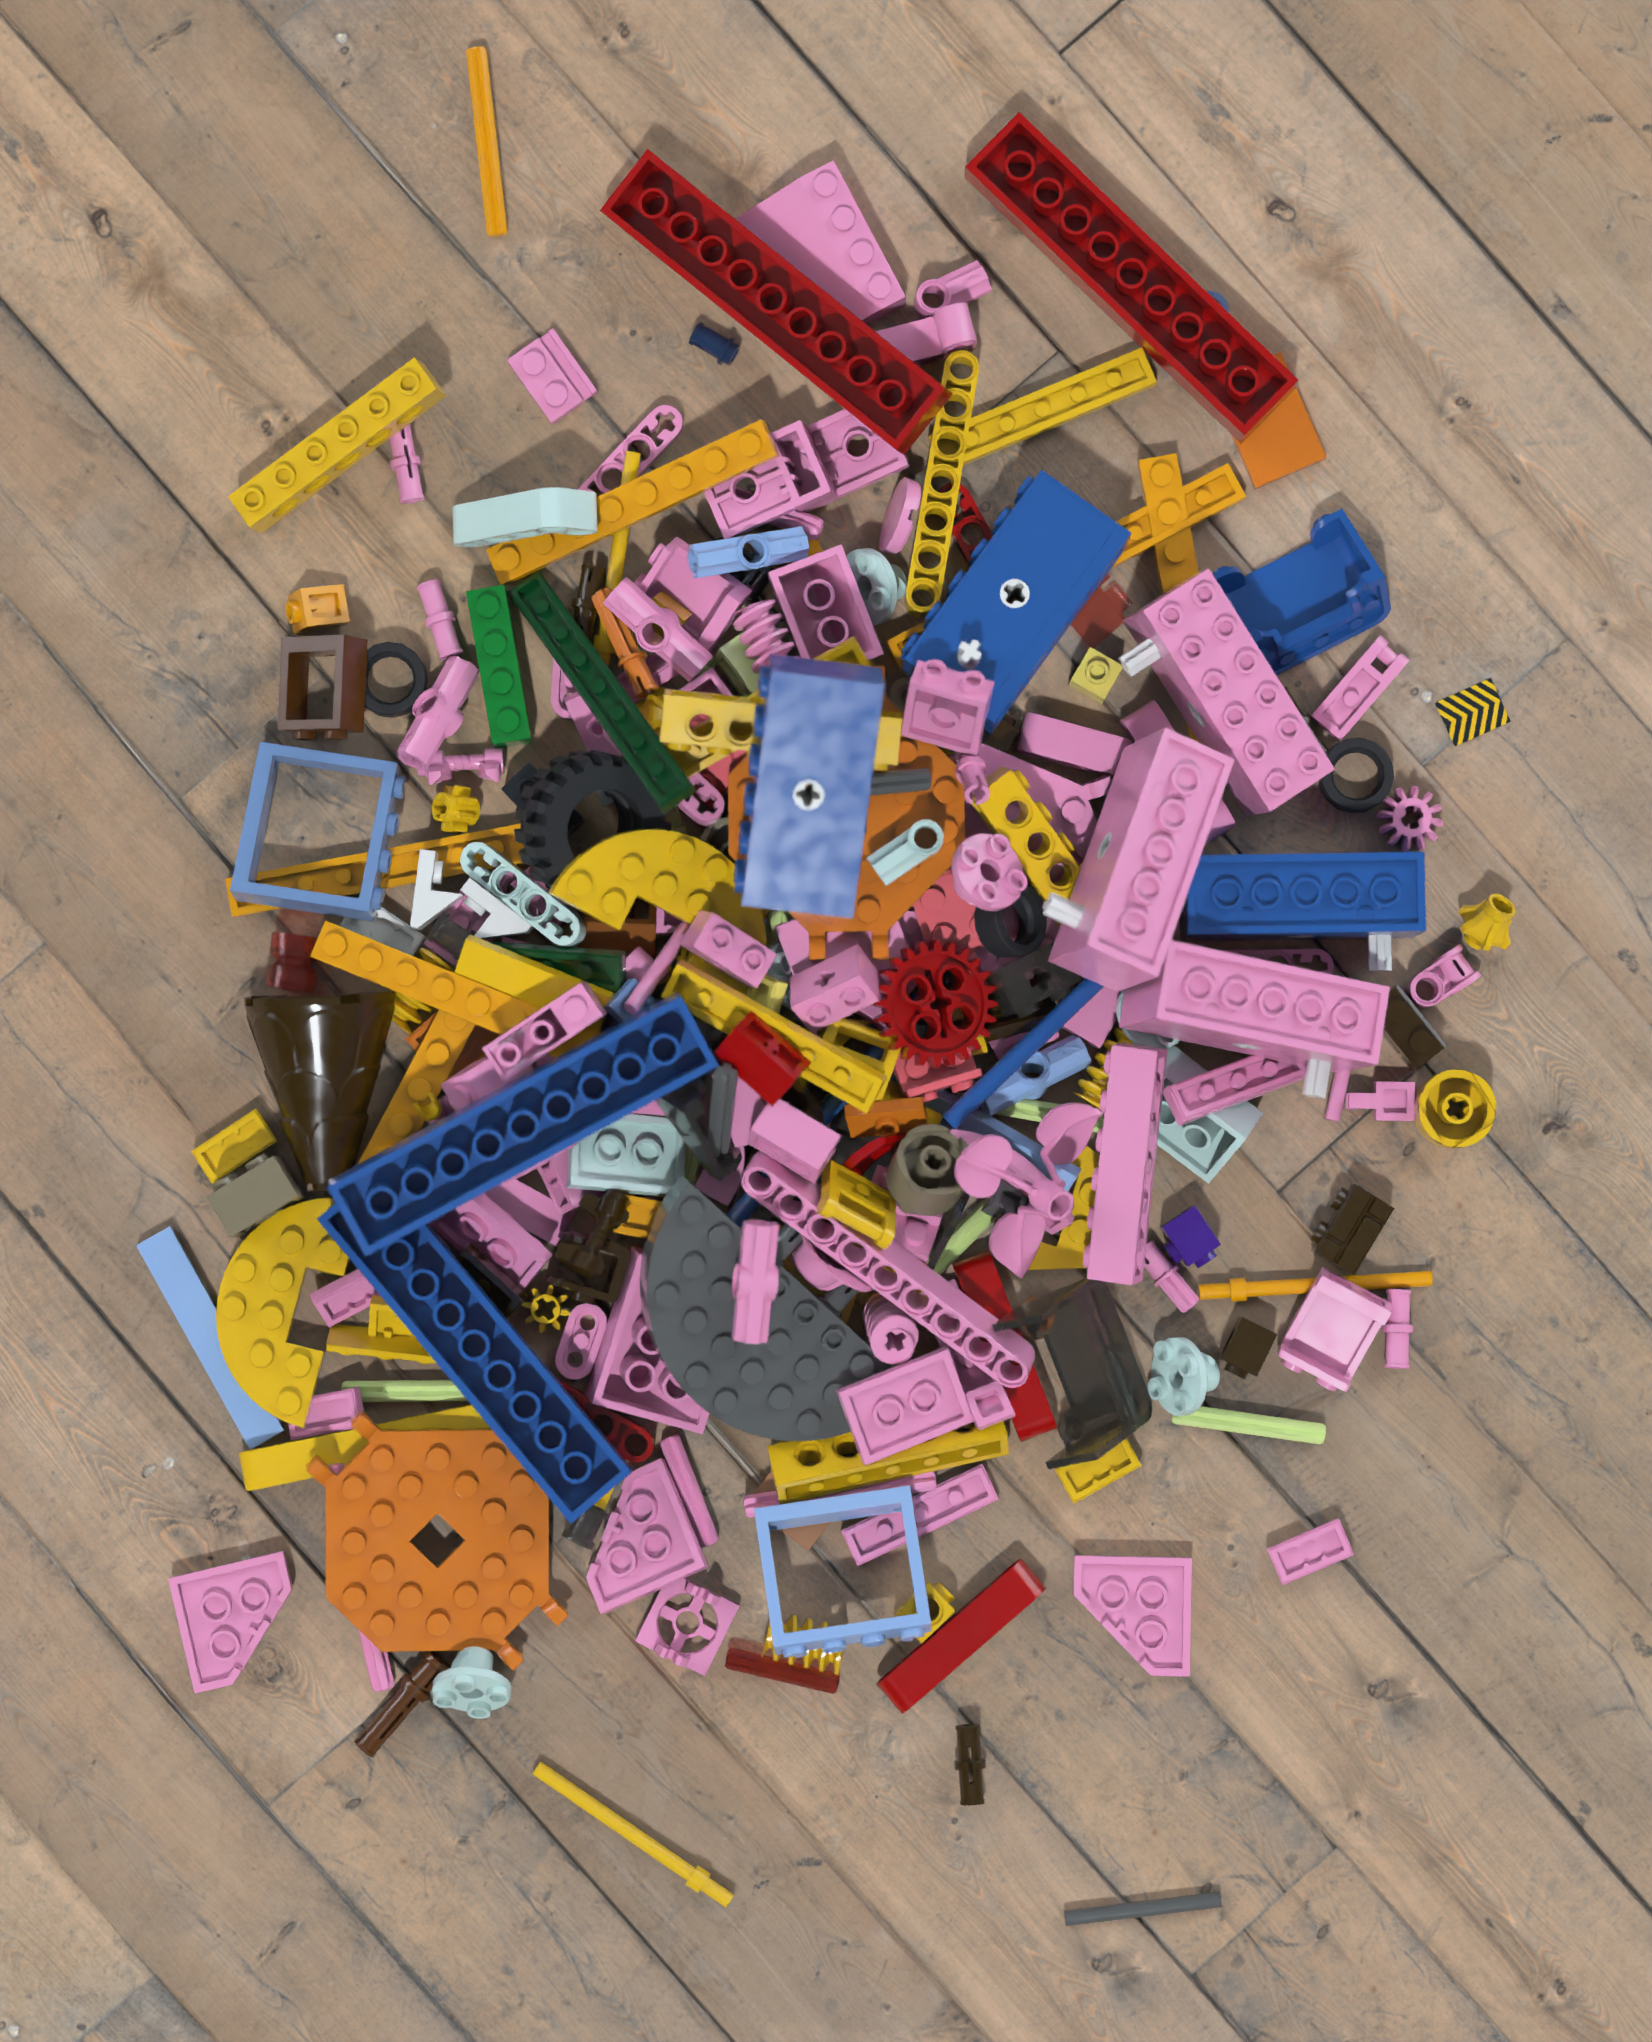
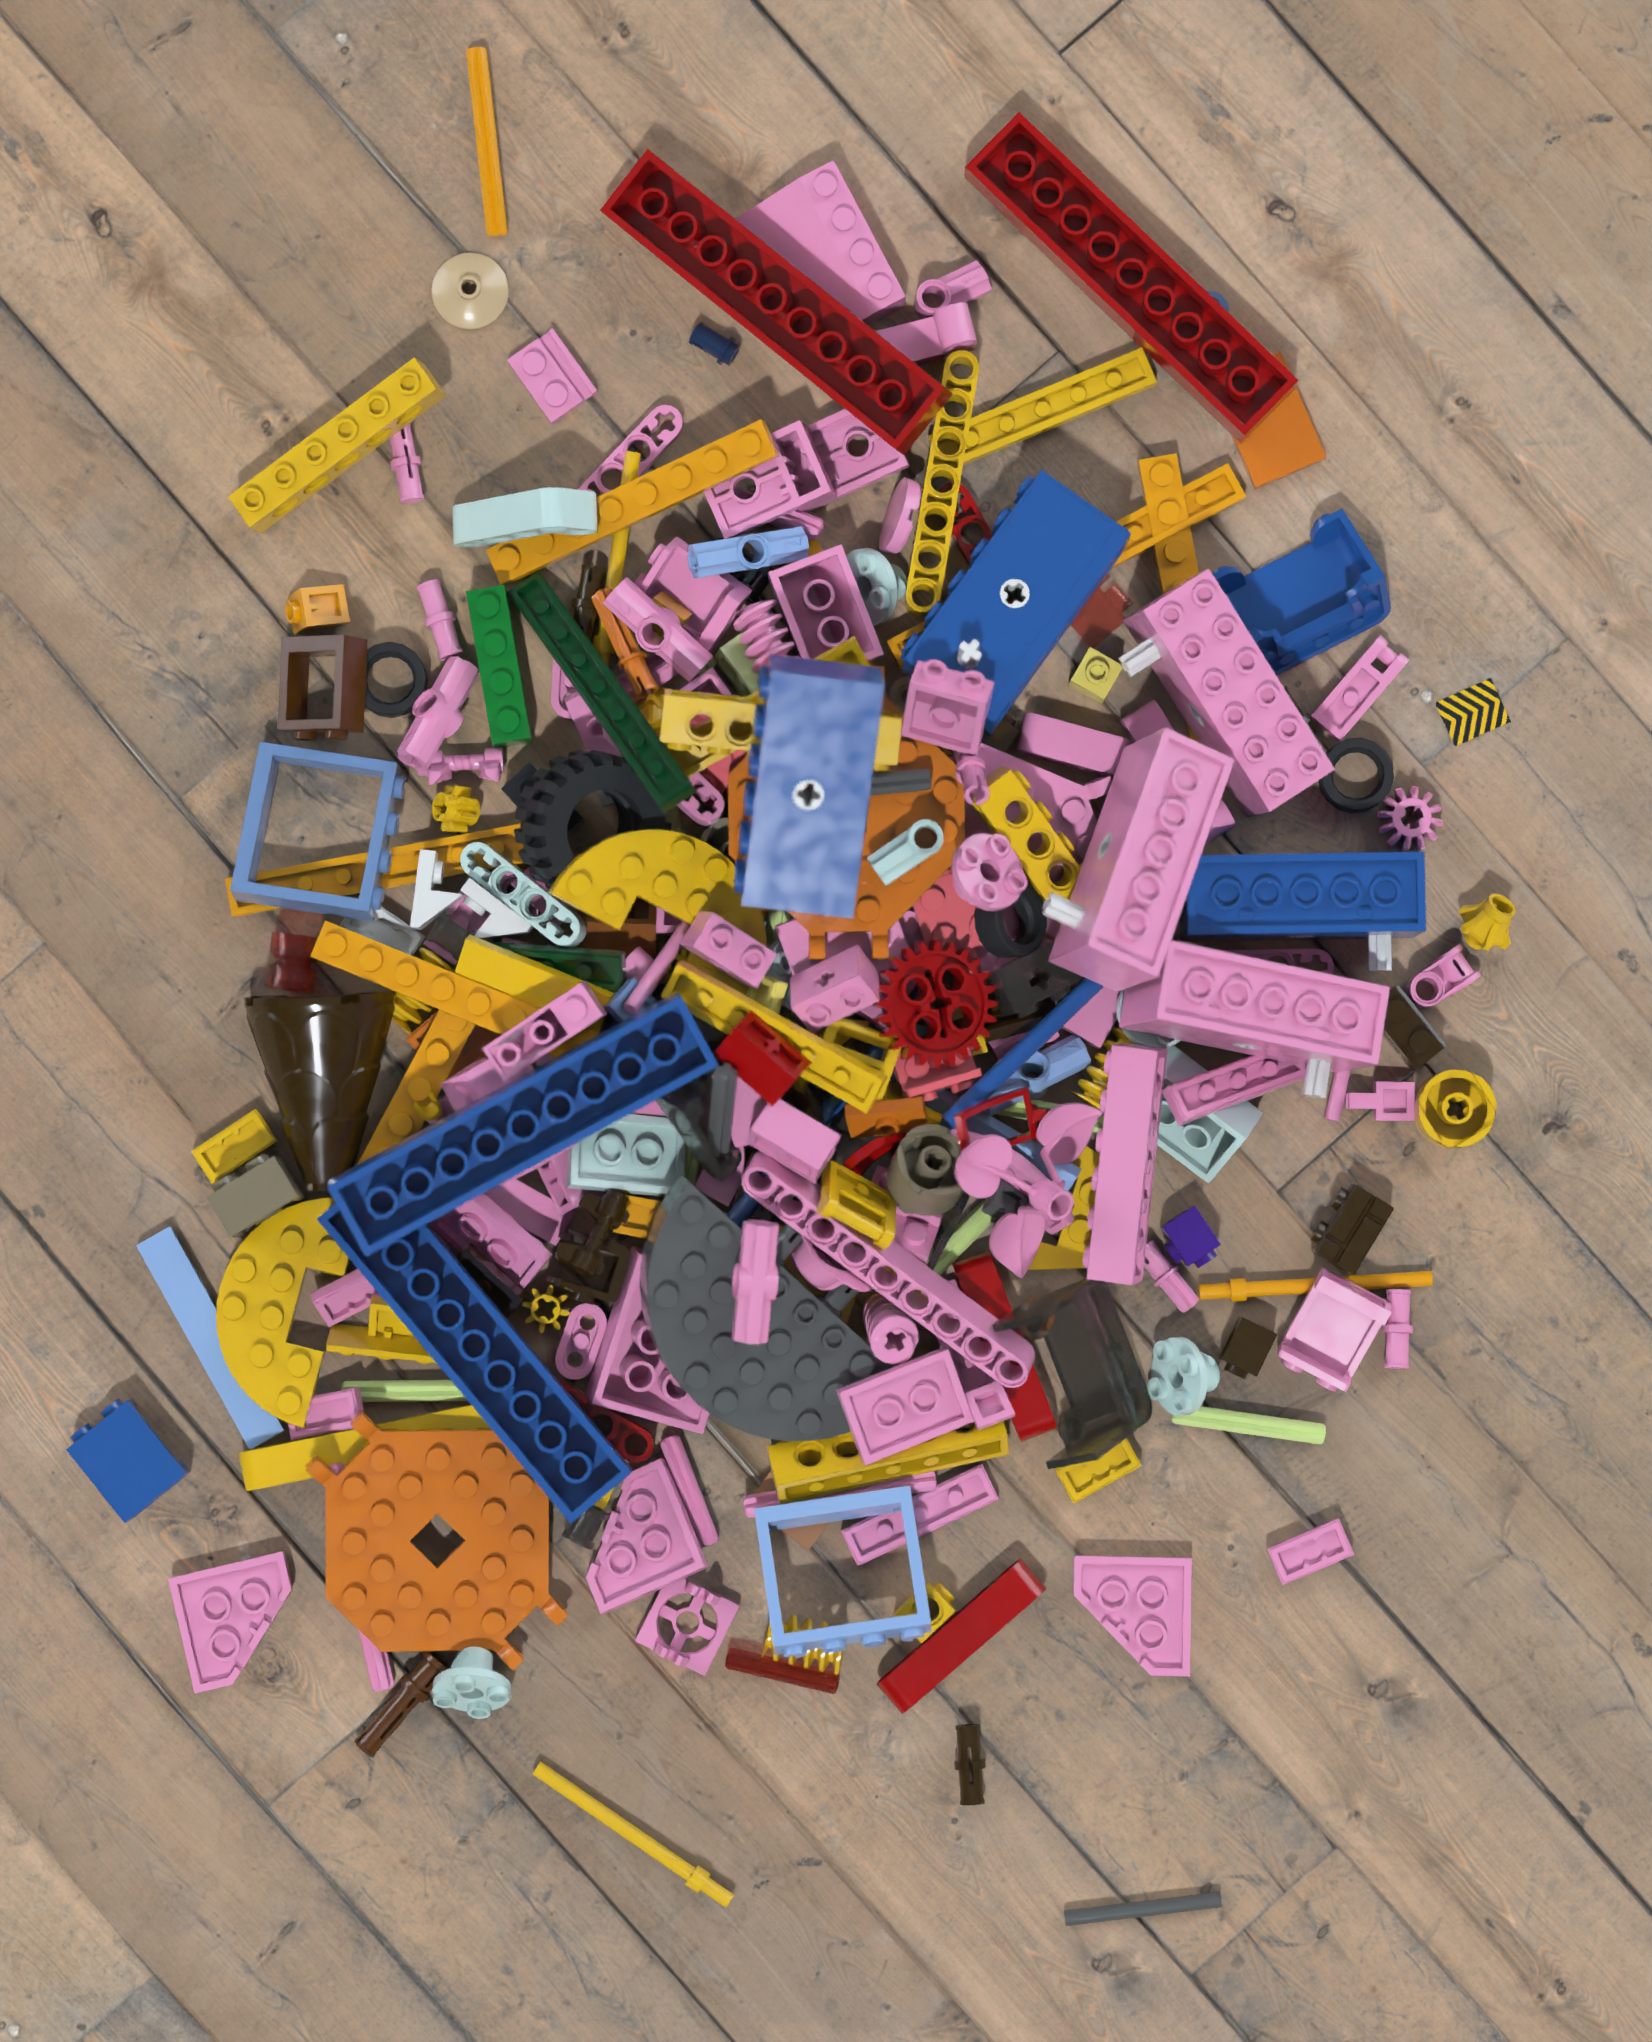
none -> blue panel [66,1399,191,1523]
none -> tan dish [432,253,509,330]
none -> red sword [954,1086,1050,1153]

